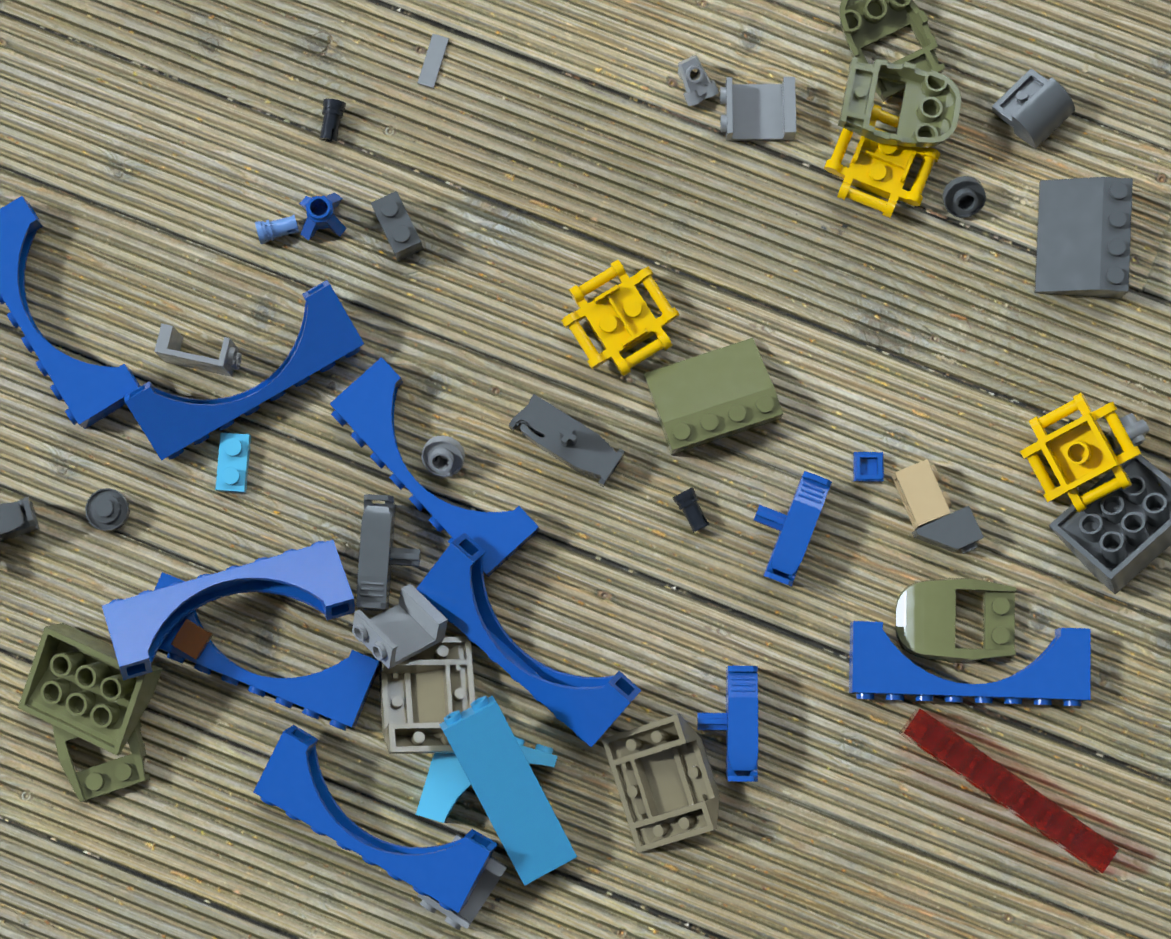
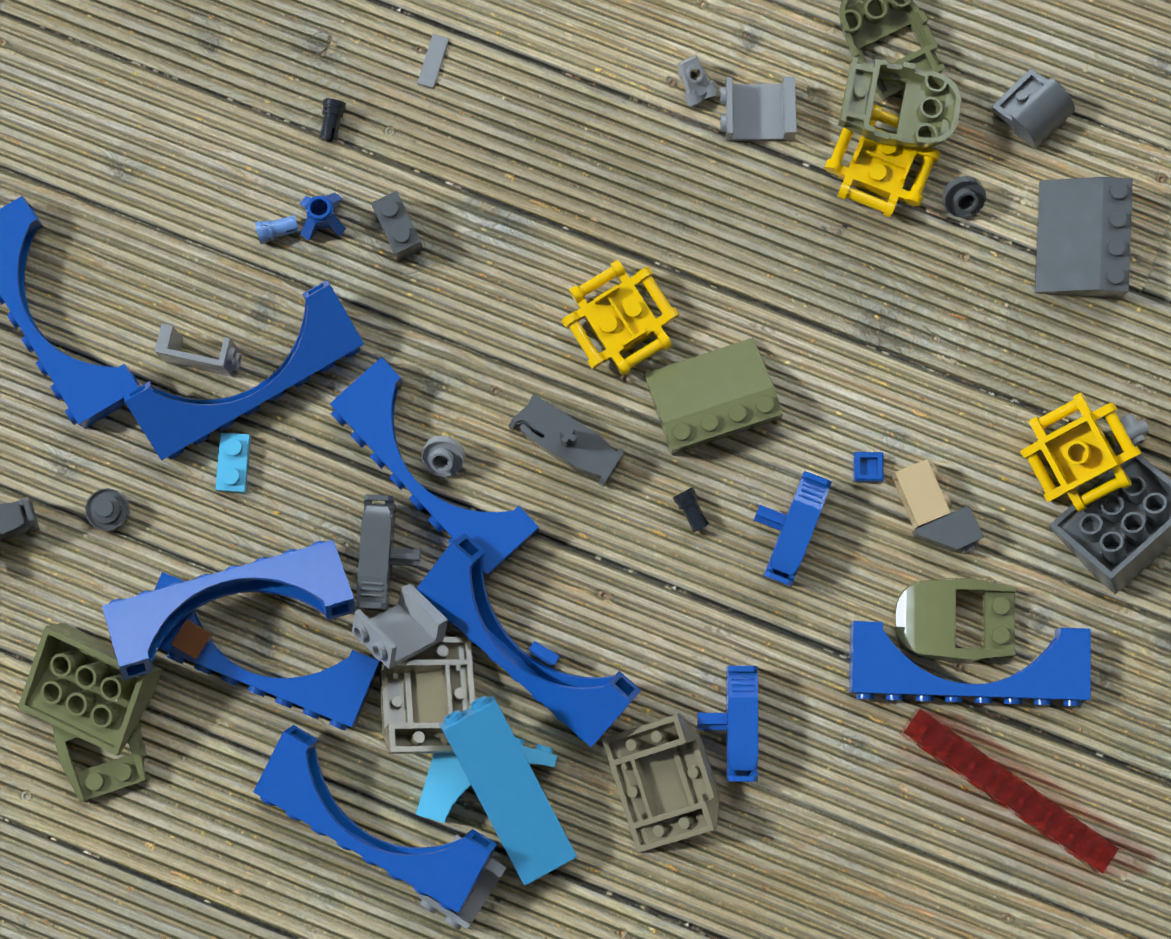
none -> blue tile [529,641,560,667]

